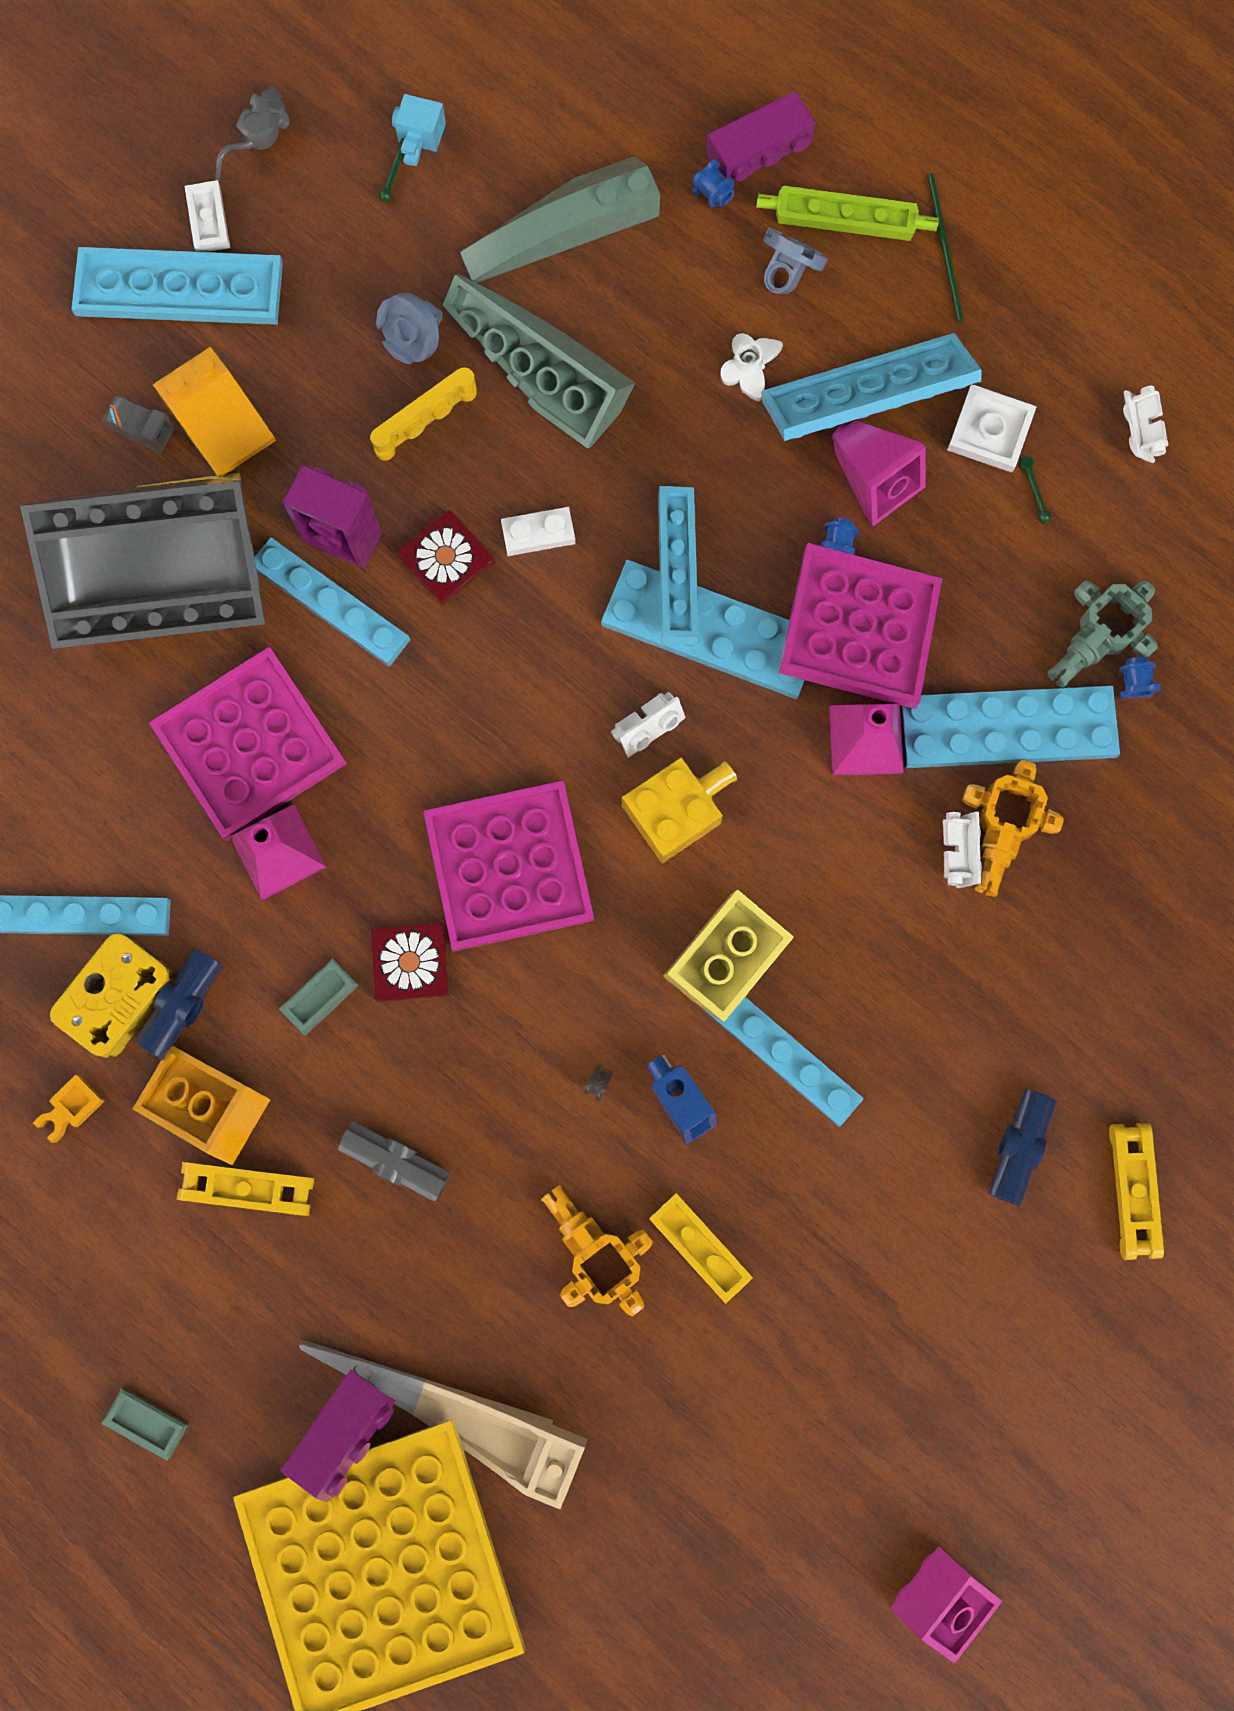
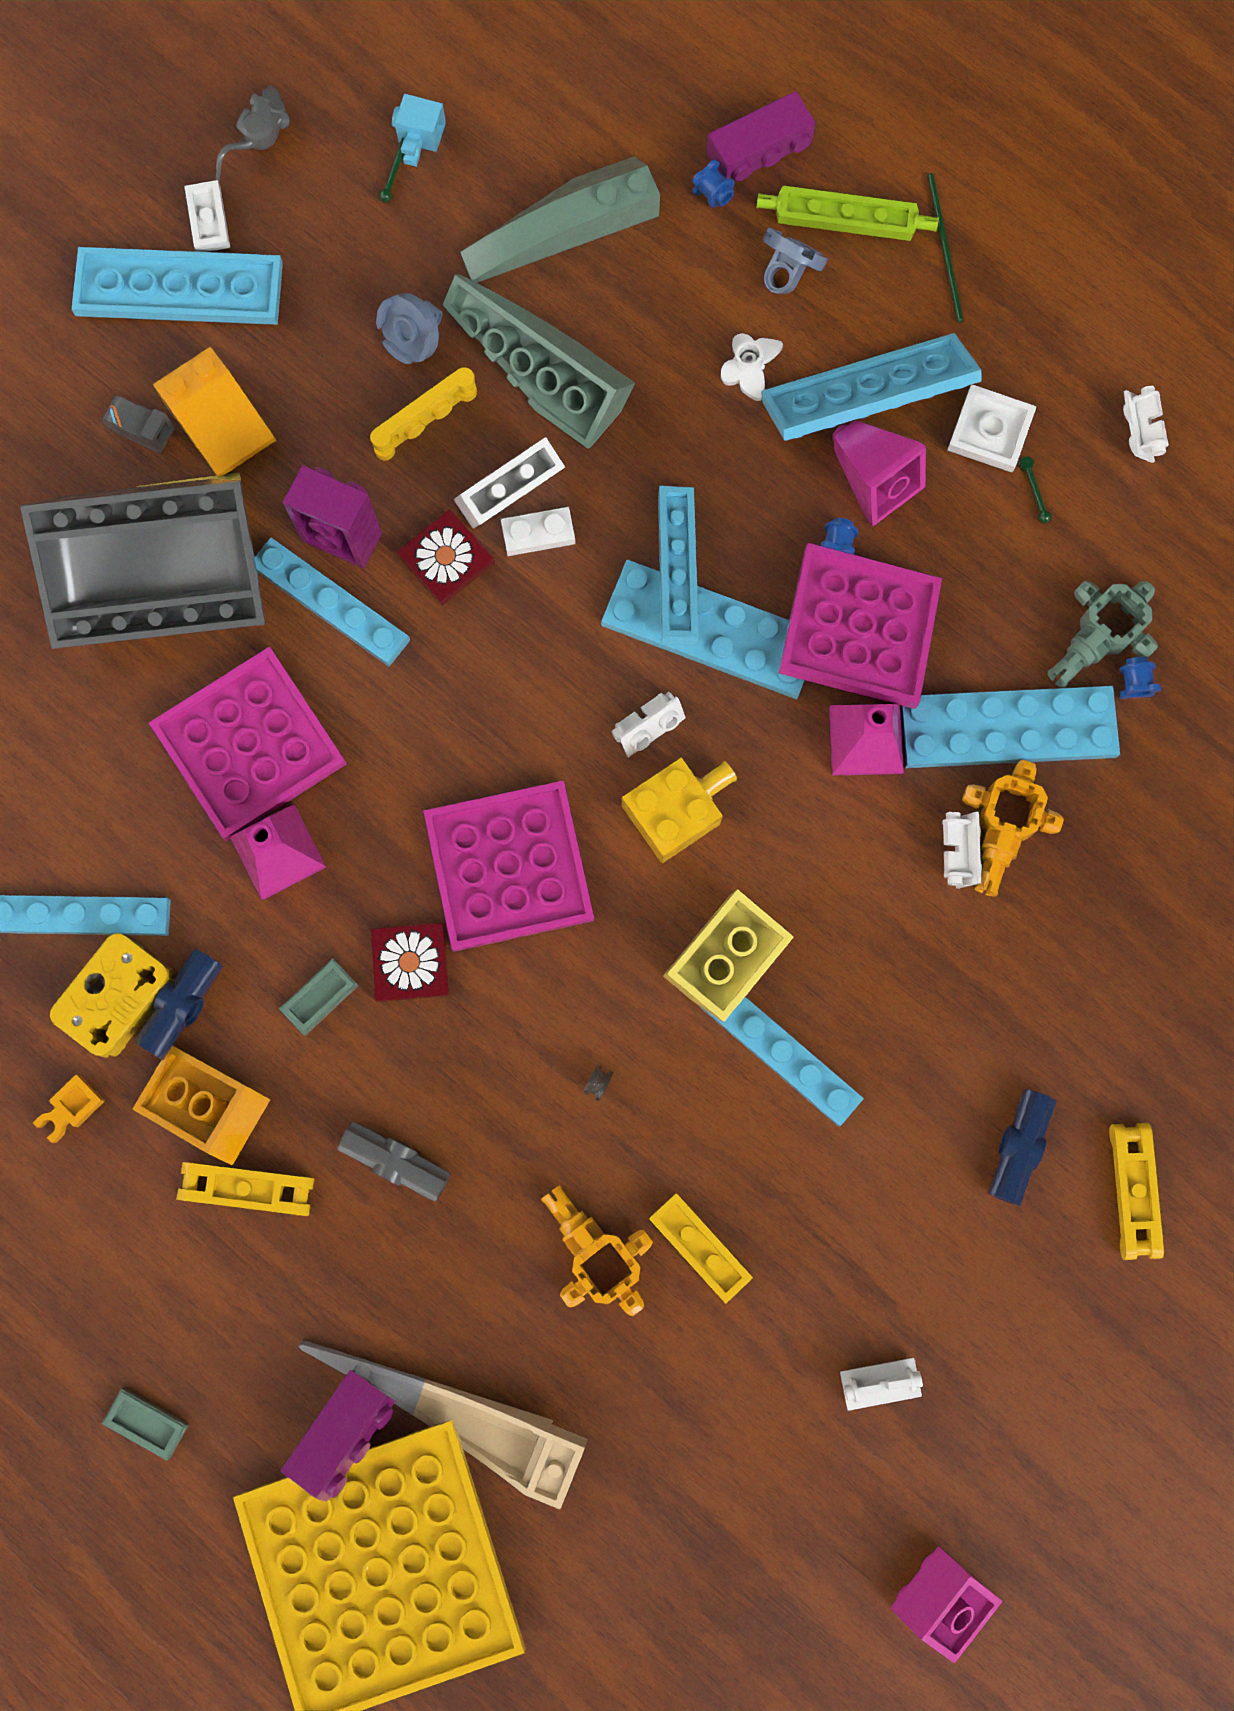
blue torso [647,1055,717,1145] -> none
none -> white brick [453,437,565,528]
none -> white hinge [840,1358,923,1411]

